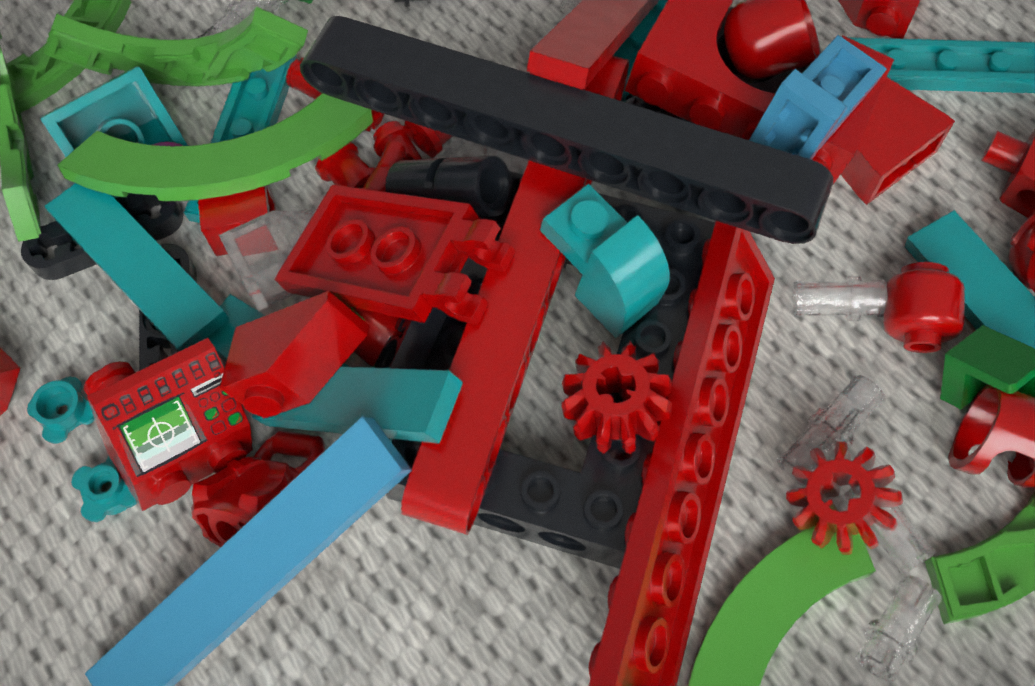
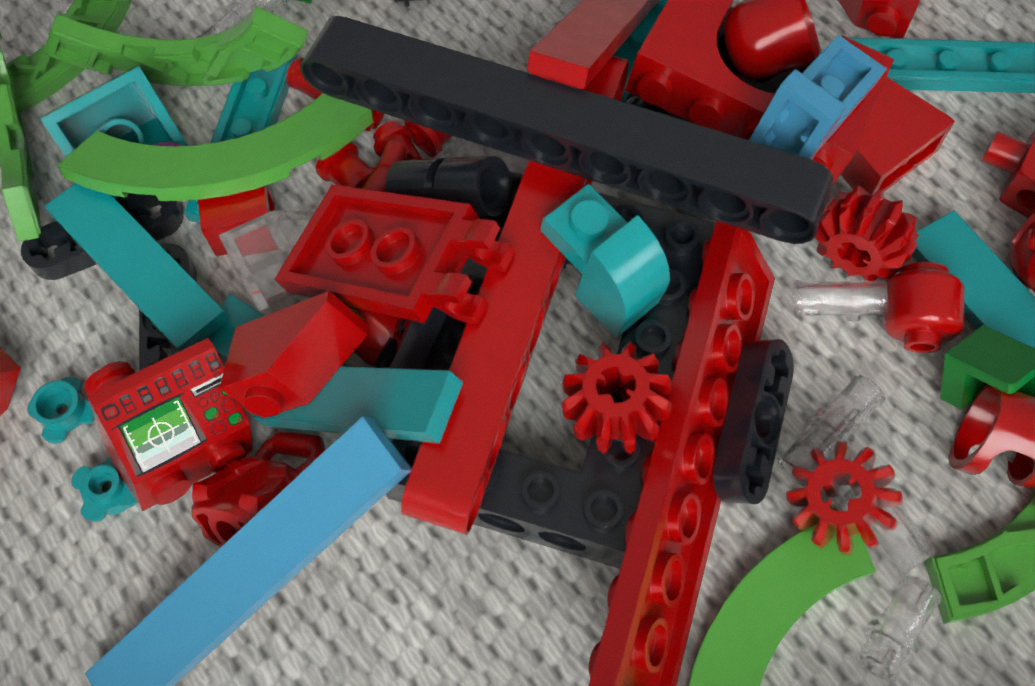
none -> black beam [713,339,794,504]
none -> red gear [815,185,919,284]

